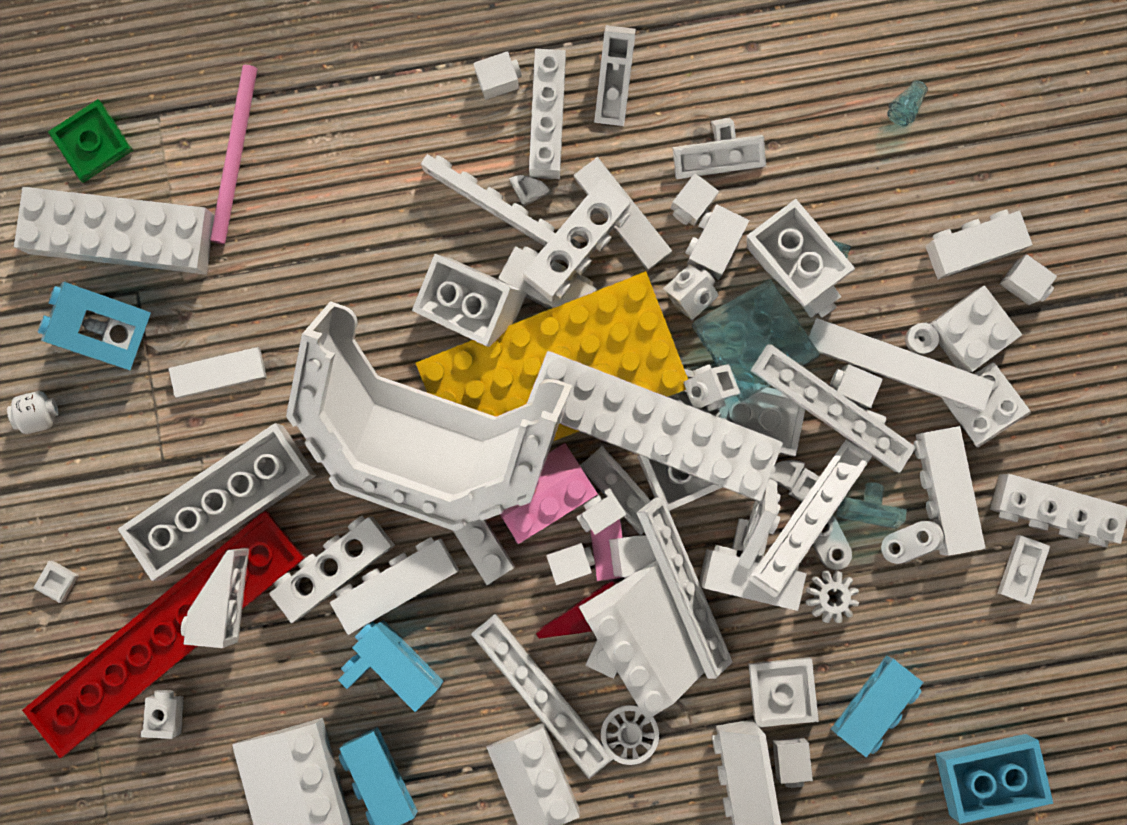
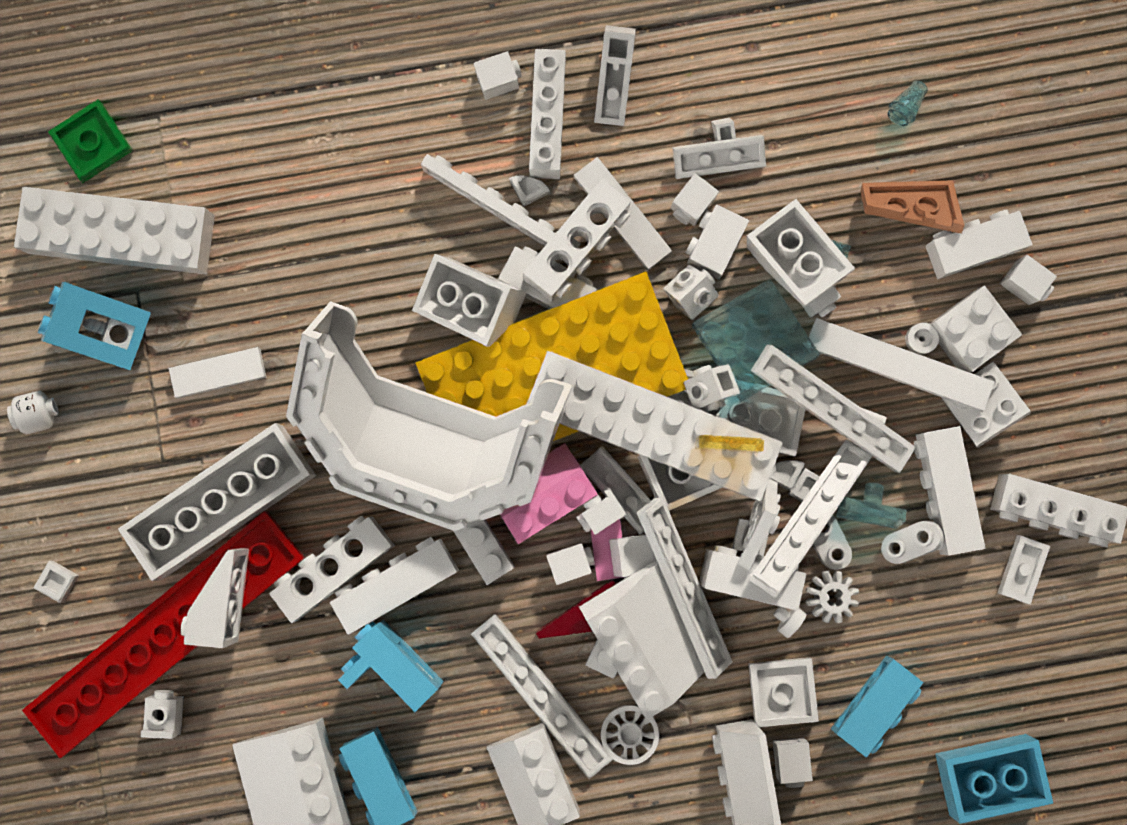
bright pink piece [210,65,258,244] -> none
white brick [830,364,883,409] -> none
none -> clear yellow tile [695,435,764,453]
none -> white tile [773,606,807,638]
none -> nougat wing [860,180,964,234]

